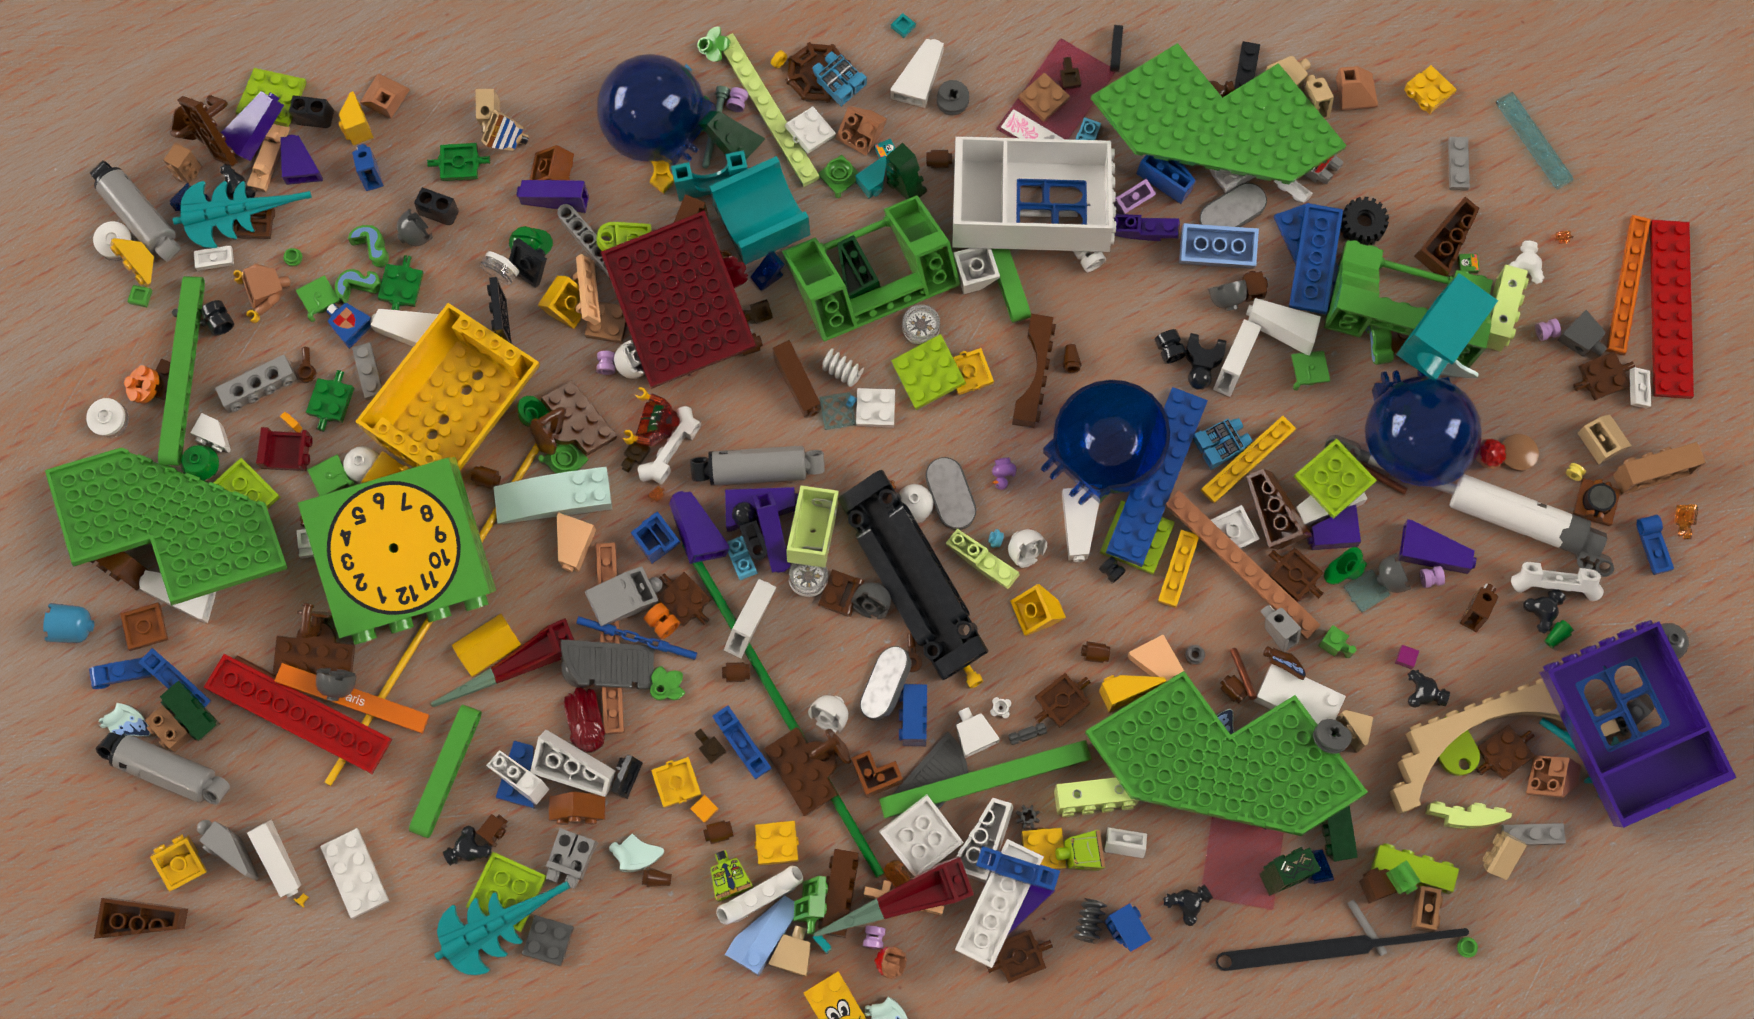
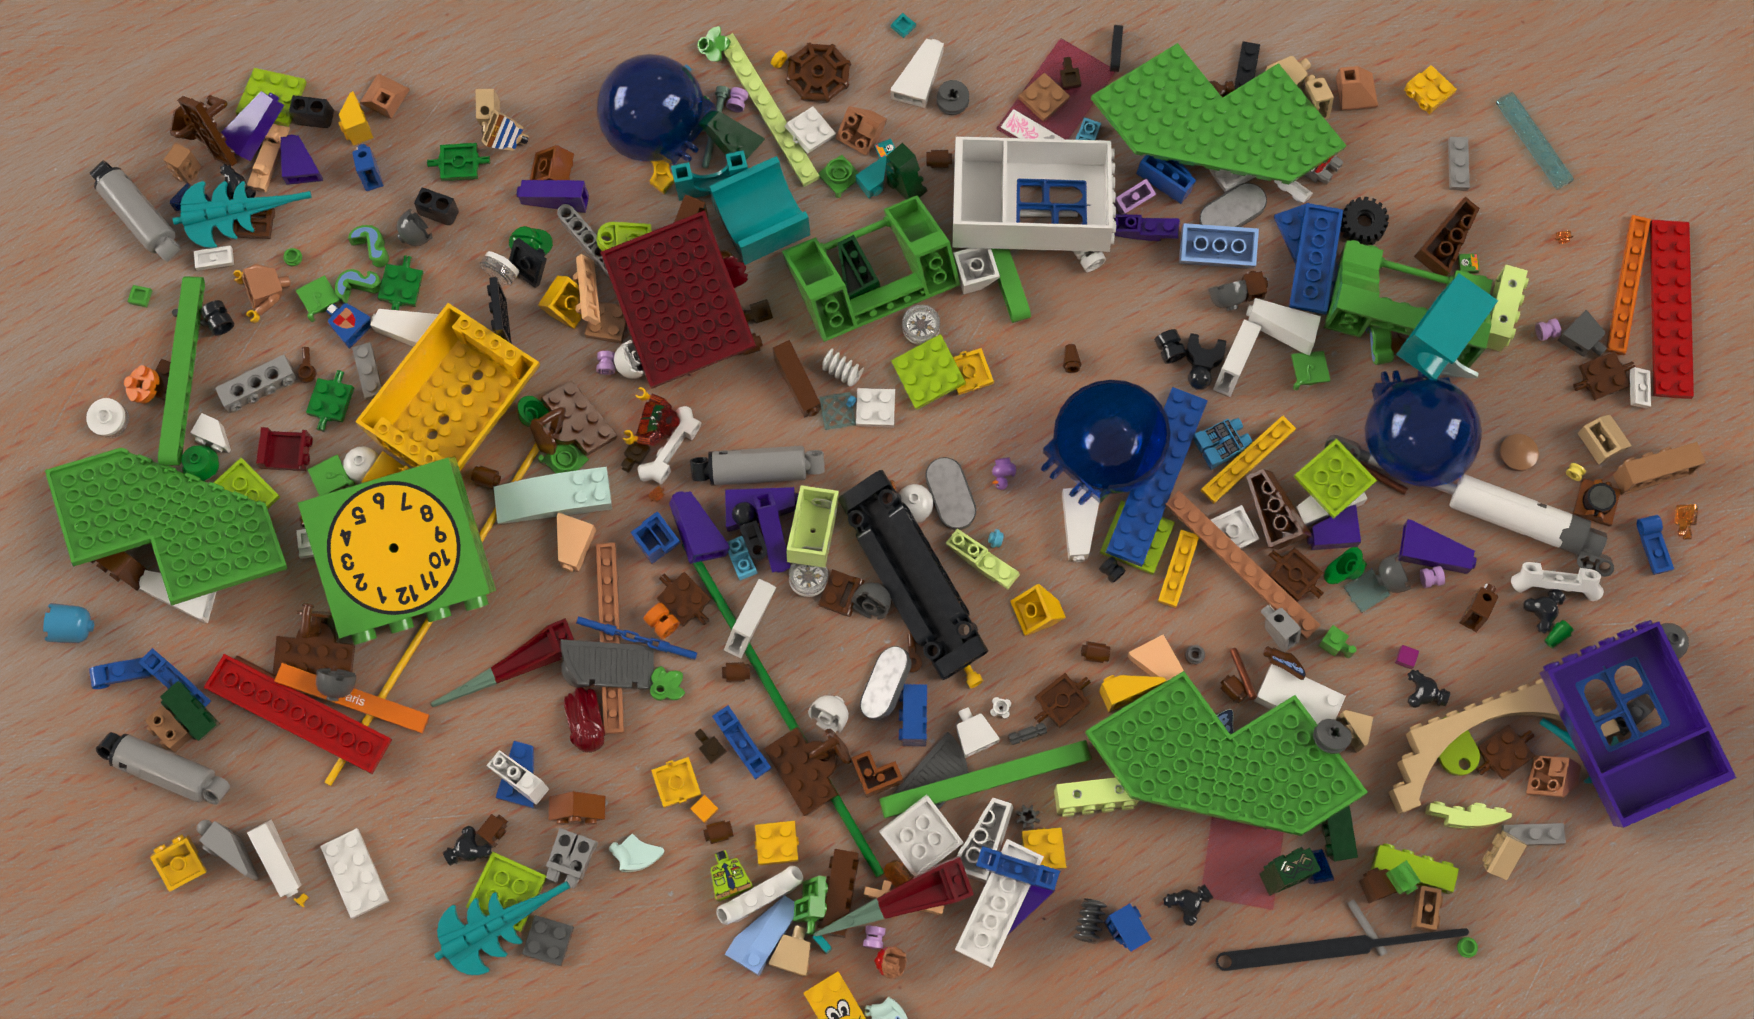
white piece [93,221,134,261] -> none
reddish brown wedge [94,898,188,939] -> none
light aqua arm [98,703,151,736] -> none
yellow slope [110,238,154,288] -> none
dark orange plate [120,602,168,651] -> none
light orange tile [280,412,303,433] -> none
bright green beam [409,704,482,838] -> none
yellow slope [452,614,522,677] -> none
white wedge [530,730,616,797] -> none
light grey slope [585,566,662,627] -> none
black hinge [611,755,643,799] -> none
reddish brown cone [642,867,672,887] -> none
clear blue slope [750,251,785,291] -> none
dark azure hips [812,51,867,107] -> none
reddish brown plate [986,929,1053,984] -> none
white cylinder [1008,529,1047,568] -> none
reddish brown arch [1012,313,1056,428] -> none
lime torso [1055,830,1105,871] -> none
white slope [1104,827,1147,858] -> none
red piece [1475,438,1506,469] -> none
white animal [1509,241,1545,284] -> none

